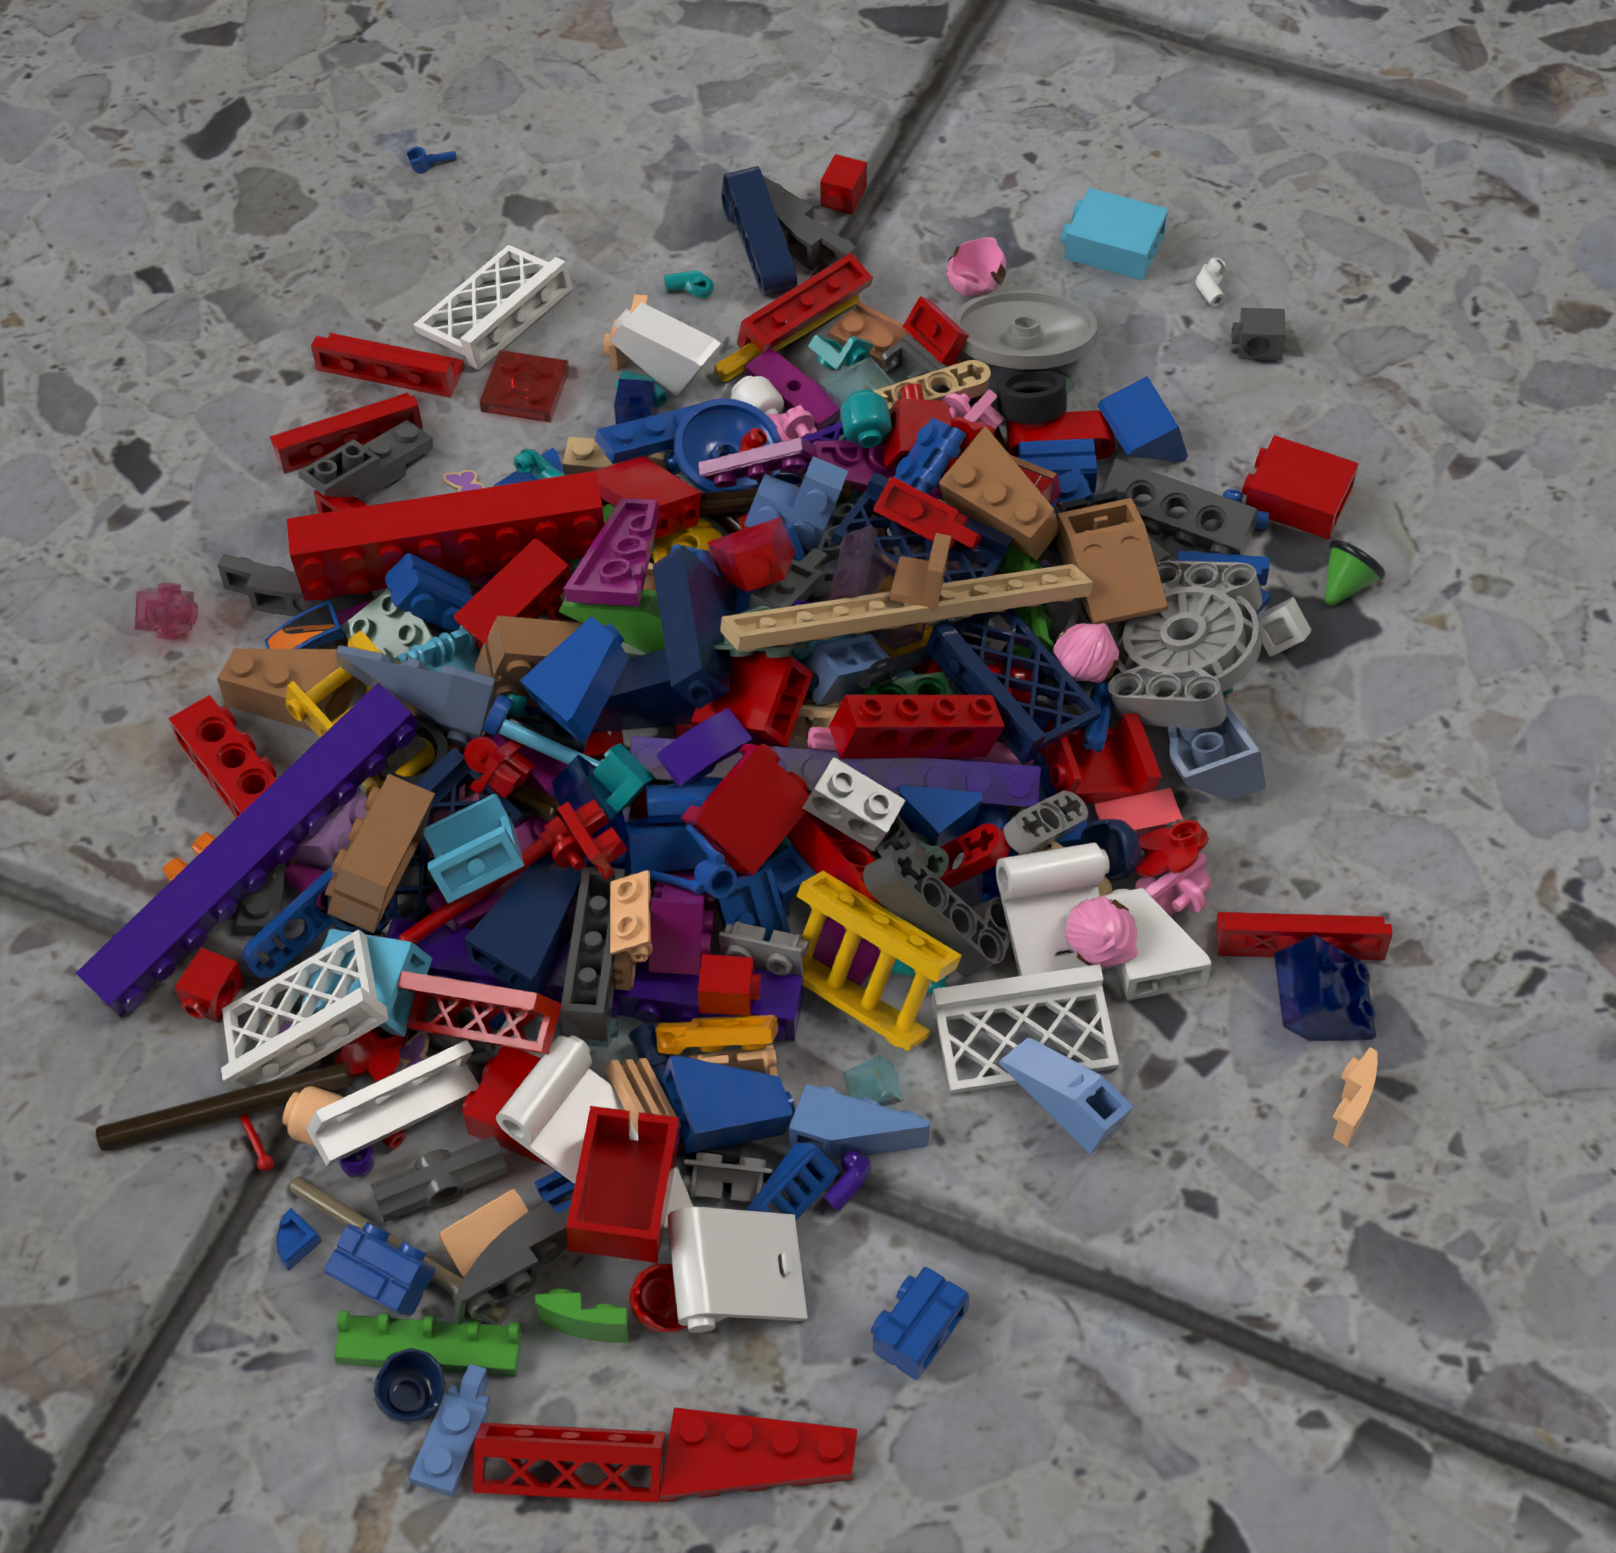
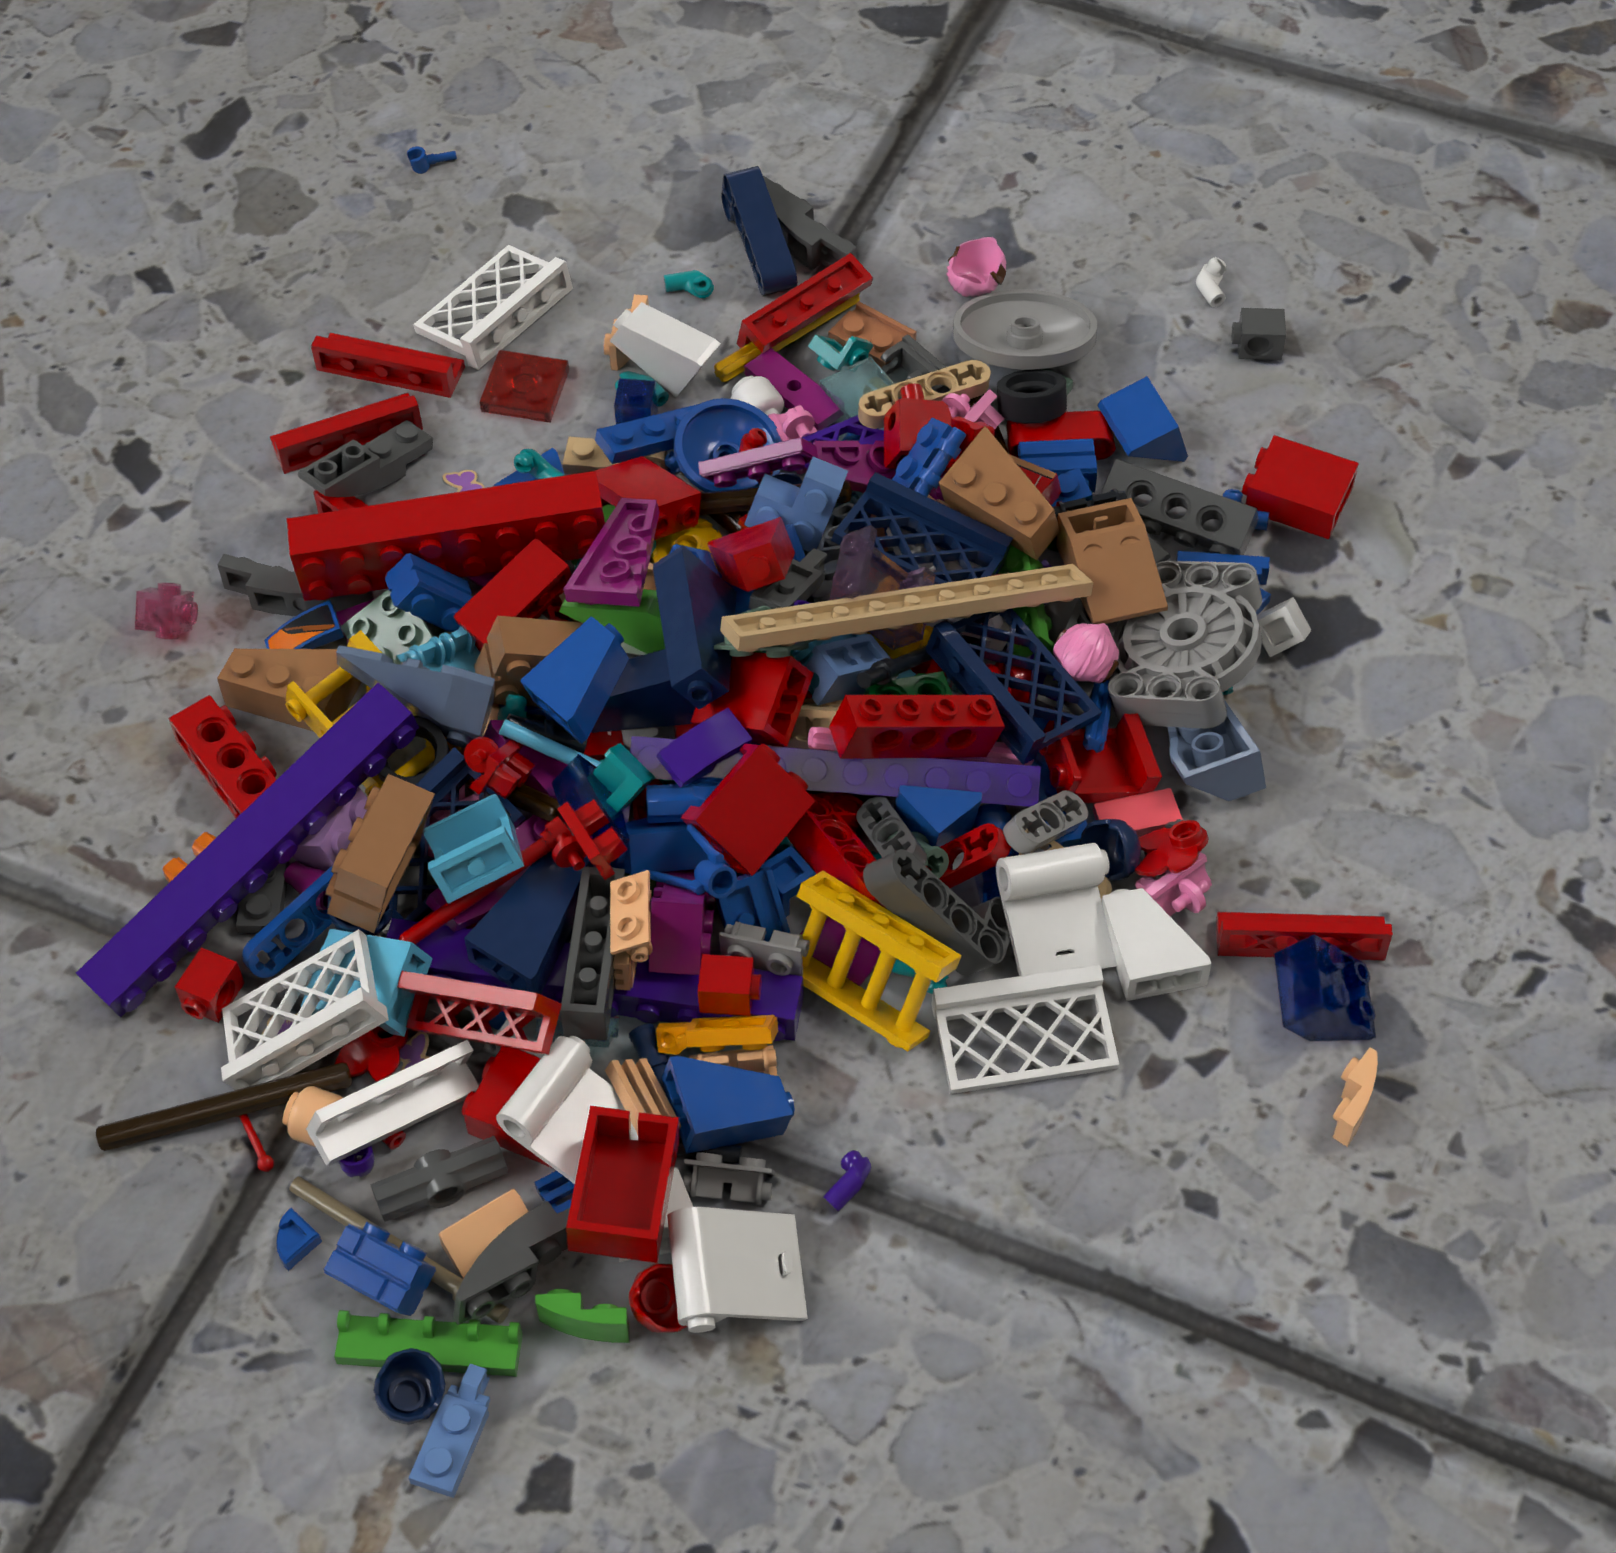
red fence [473,1422,666,1502] -> none
blue tile [482,694,513,736] -> none
red wing [659,1407,857,1503] -> none
blue slope [746,1143,839,1221] -> none
medium blue slope [789,1084,930,1160] -> none
light grey brick [802,757,906,851] -> none
red brick [820,154,867,215] -> none
teal head [840,389,892,448] -> none
clear light blue slope [844,1055,903,1106] -> none
blue brick [871,1267,969,1380] -> none
red hinge [873,476,982,551] -> none
medium nougat panel [890,533,951,608] -> none
red panel [902,296,969,366] -> none
medium blue slope [999,1037,1134,1155] -> none
medium azure brick [1061,188,1168,280] -> none
bright pink hair [1065,895,1138,968] -> none
bright green hat [1324,540,1386,606] -> none

